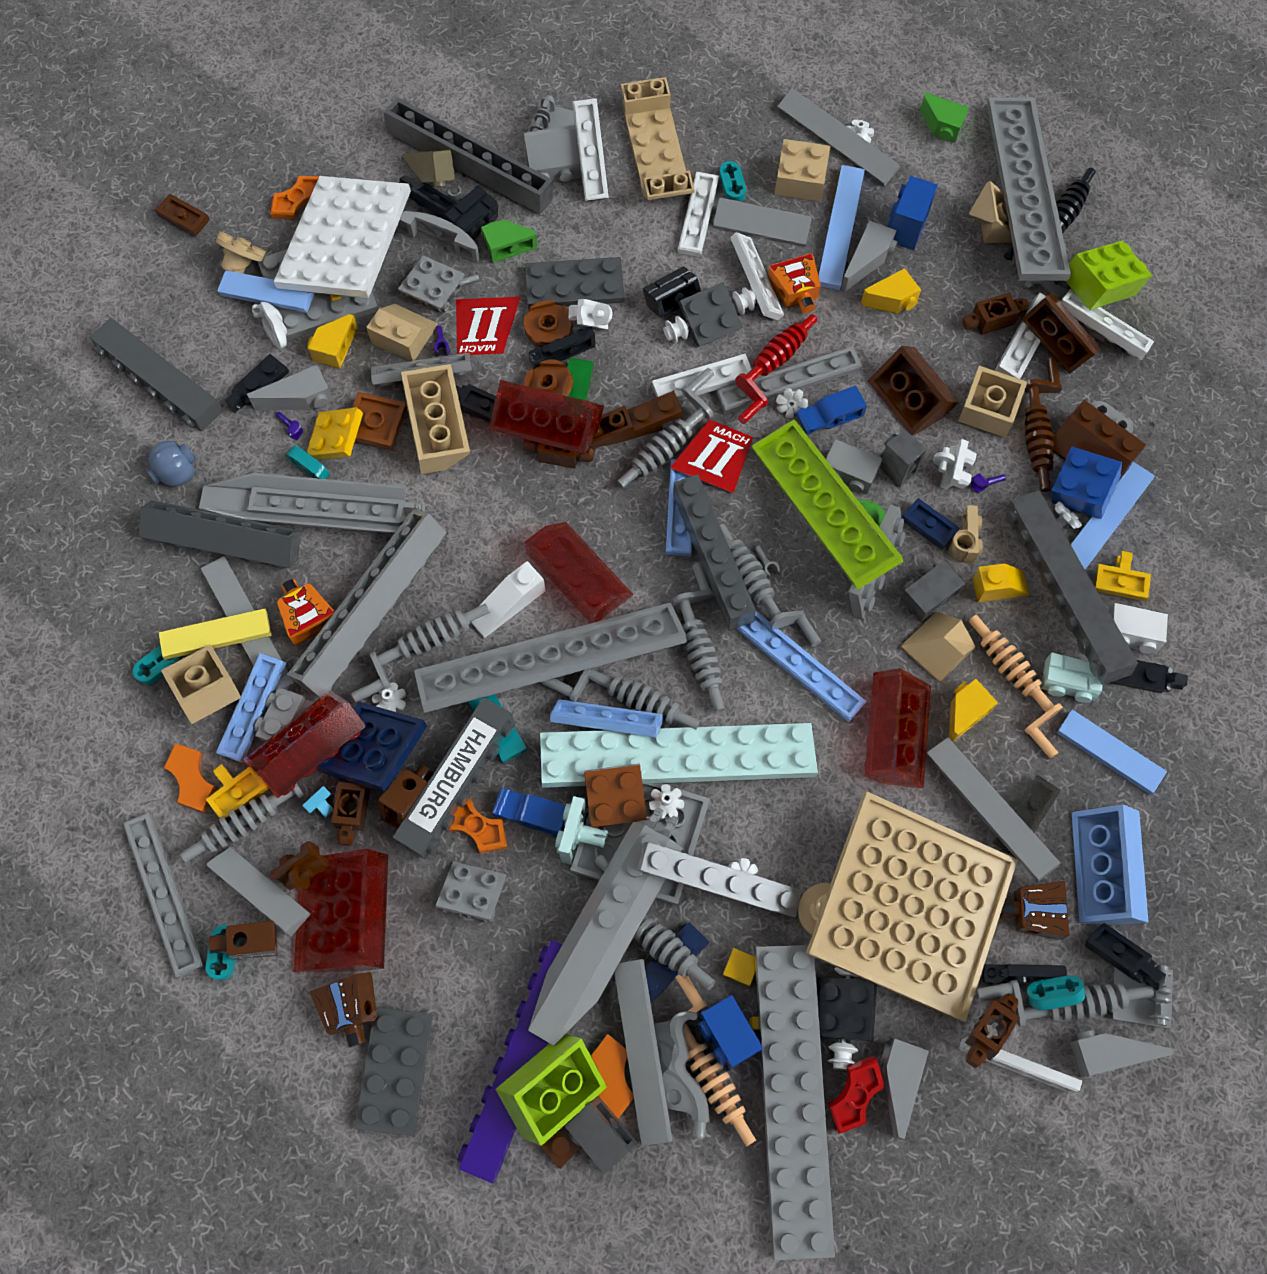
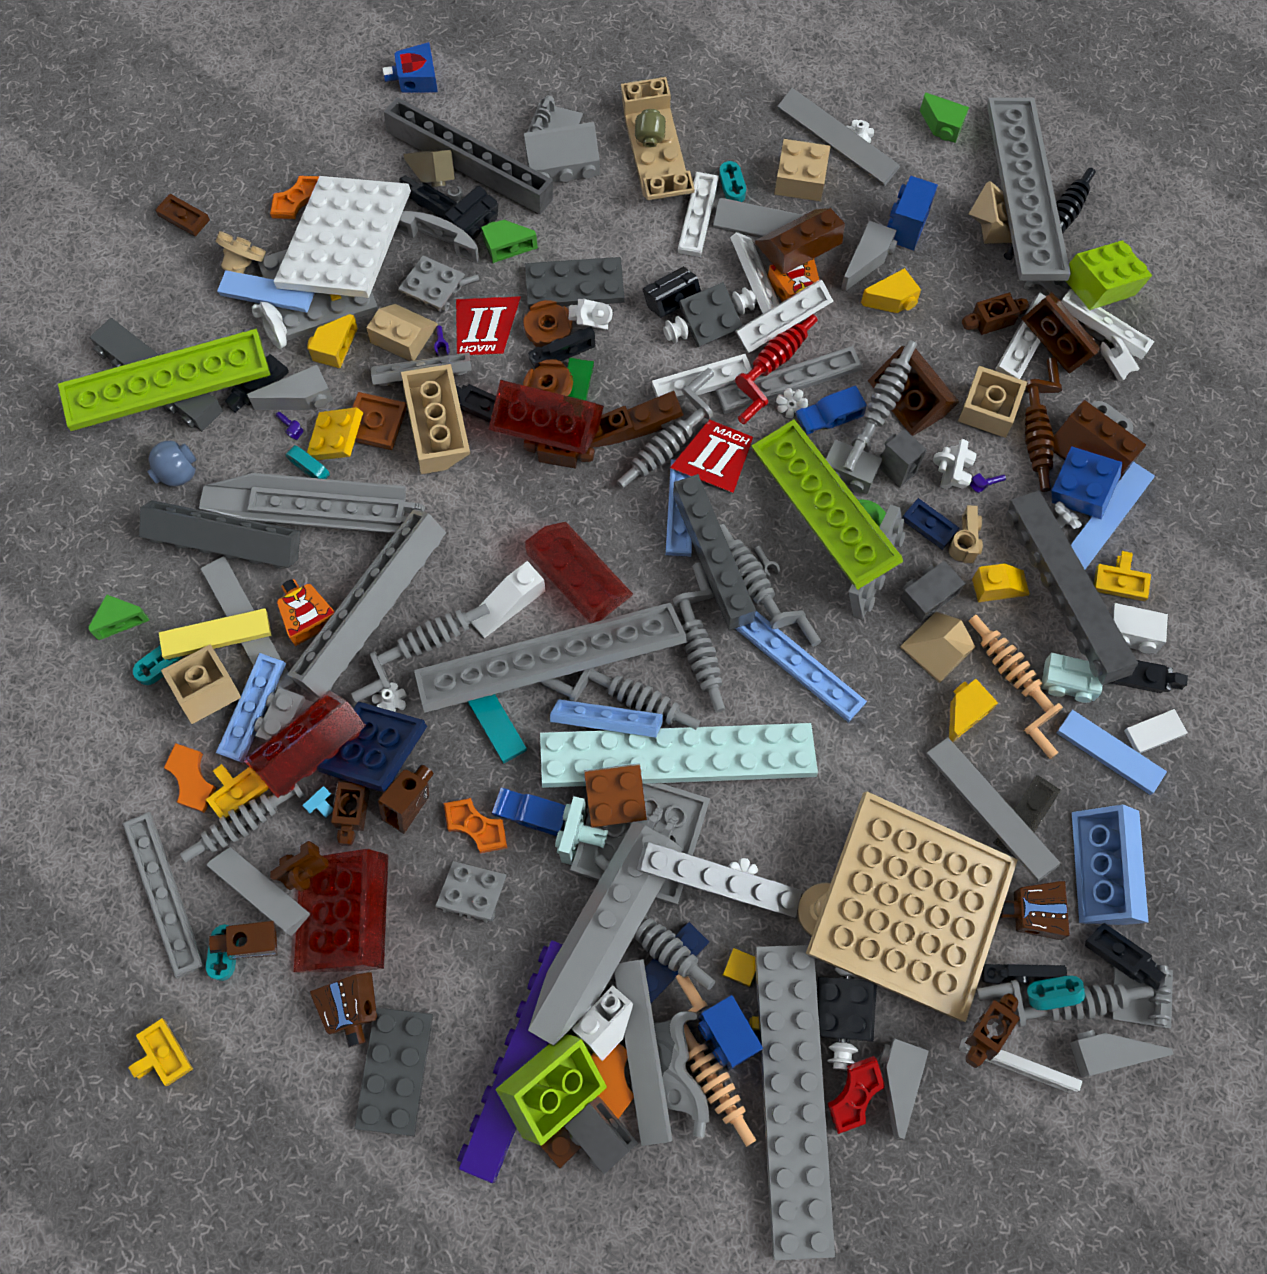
dark grey brick [393,697,515,860] -> none
white tile [572,98,609,201] -> none
white plant [649,784,684,819] -> none
light blue tile [819,165,865,290] -> none
clear red slope [864,668,931,789] -> none
none -> lime plate [58,328,270,431]
none -> bright green slope [89,594,149,640]
none -> yellow plate [128,1018,193,1086]
none -> blue torso [383,42,438,93]
none -> white slope [572,985,633,1061]
none -> olive head [635,109,666,147]
none -> white plate [735,279,833,353]
none -> reddish brown slope [755,208,845,275]
none -> light grey piece [843,340,917,472]
none -> white piece [1100,336,1140,381]
none -> white tile [1124,709,1188,753]

